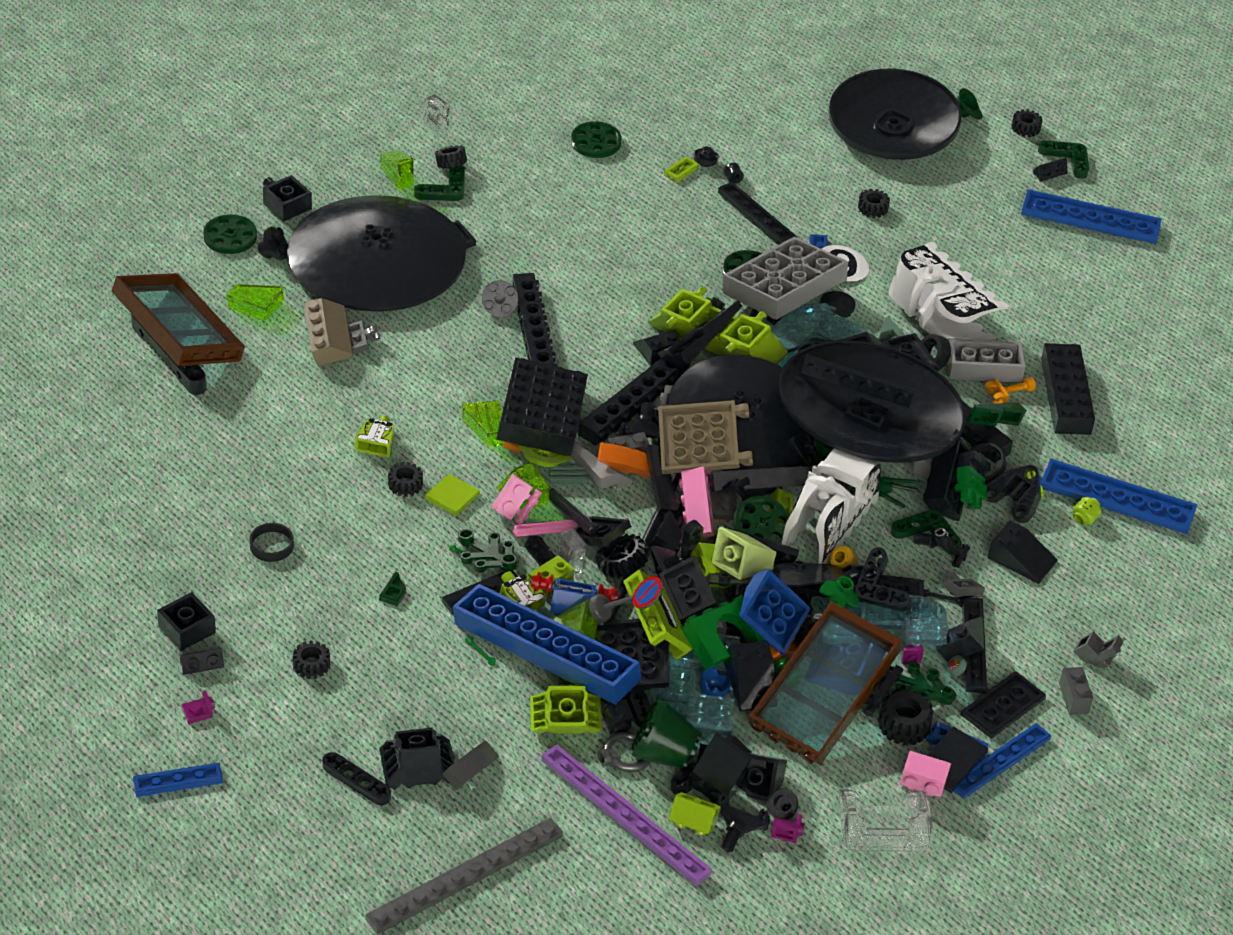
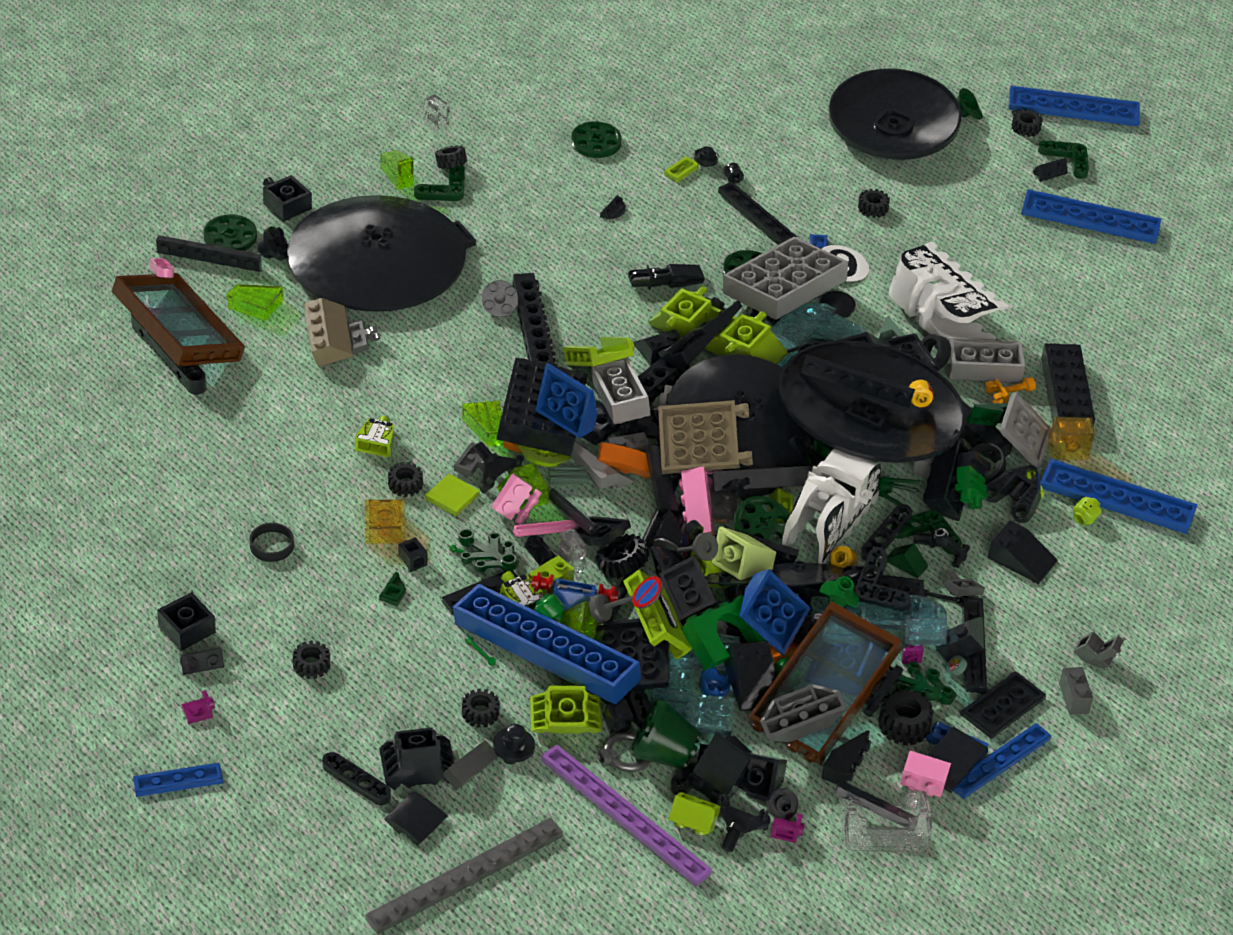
none -> bright pink beam [150,258,174,278]
none -> black plate [156,235,262,272]
none -> clear yellow brick [365,499,405,544]
none -> black slope [384,791,448,846]
none -> black brick [398,537,428,572]
none -> dark grey plate [454,442,489,477]
none -> black tyre [462,689,500,728]
none -> black axle [474,442,524,493]
none -> black plate [493,724,535,765]
none -> blue slope [535,363,597,438]
none -> green head [535,593,565,622]
none -> lime panel [563,337,634,366]
none -> light grey brick [591,358,650,424]
none -> black tile [600,195,626,219]
none -> black arm [628,264,704,290]
none -> dark grey piece [653,533,718,561]
none -> dark grey wedge [760,684,847,742]
none -> black slope [821,730,872,785]
none -> black tile [835,780,918,831]
none -> black beam [861,504,912,561]
none -> dark green slope [888,543,928,579]
none -> yellow head [909,380,934,408]
none -> light grey plate [999,392,1052,467]
none -> blue plate [1008,85,1140,126]
none -> clear yellow brick [1048,417,1095,460]

